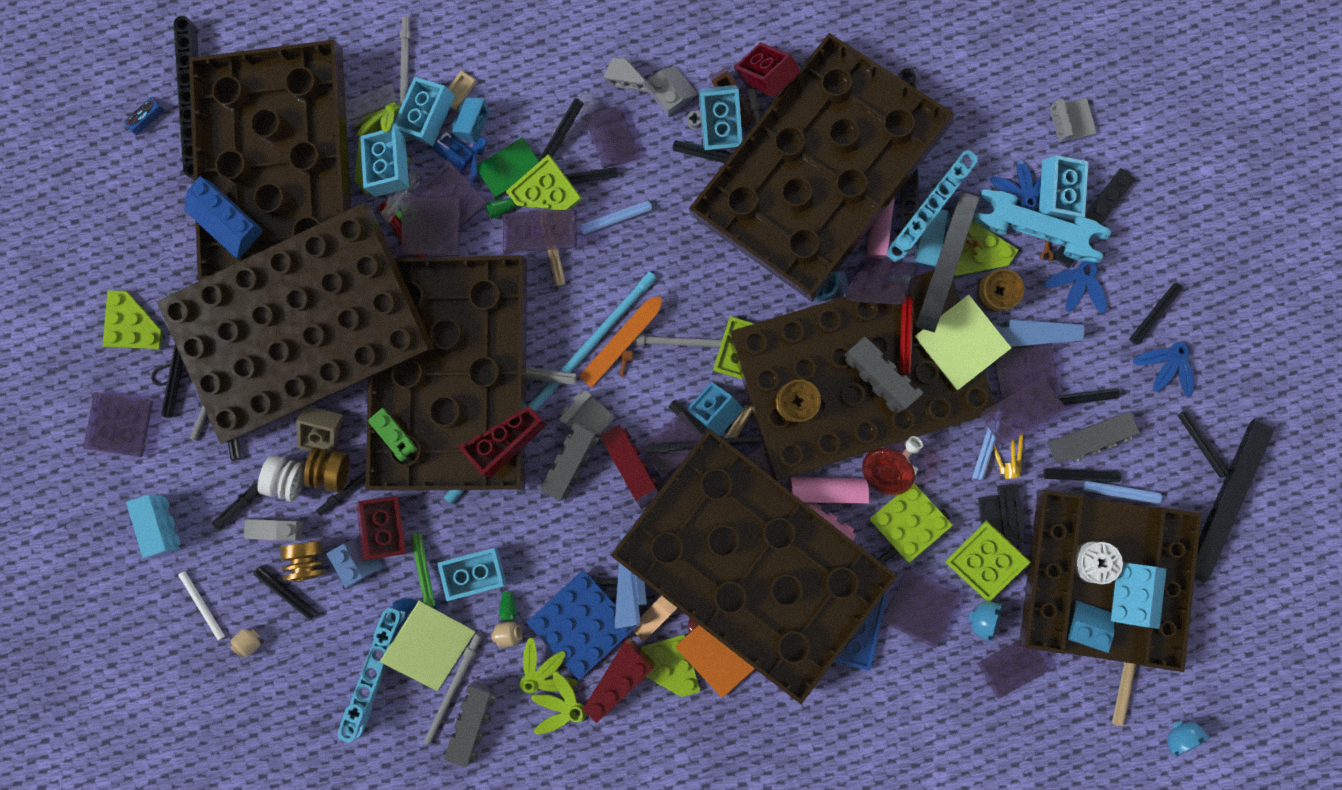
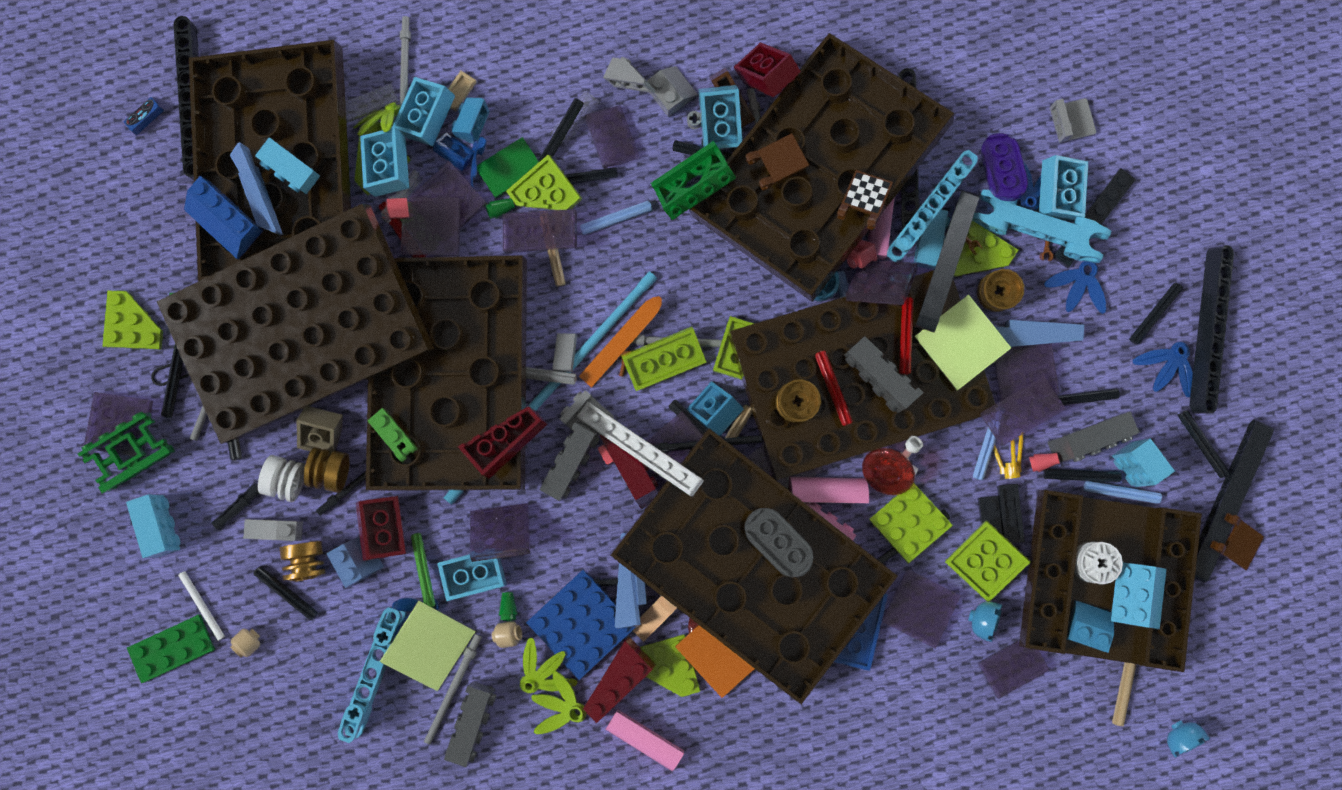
none -> green fence [78,411,176,494]
none -> green plate [127,614,215,684]
none -> medium blue wedge [230,142,283,235]
none -> medium azure brick [255,138,320,194]
none -> coral tile [386,198,409,219]
none -> clear purple plate [470,503,531,562]
none -> light grey tile [552,333,577,372]
none -> white tile [576,402,704,497]
none -> coral tile [598,445,614,466]
none -> bright pink brick [605,709,684,771]
none -> lime plate [621,327,706,391]
none -> green fence [651,141,736,220]
none -> dark grey tile [745,508,813,577]
none -> reddish brown flag [746,134,809,191]
none -> red axle [815,351,853,426]
none -> flag [837,170,893,230]
none -> coral brick [847,240,877,268]
none -> dark purple tile [981,133,1028,201]
none -> coral cone [1029,452,1060,473]
none -> medium azure brick [1112,438,1175,487]
none -> black beam [1189,245,1234,414]
none -> reddish brown flag [1210,513,1264,571]

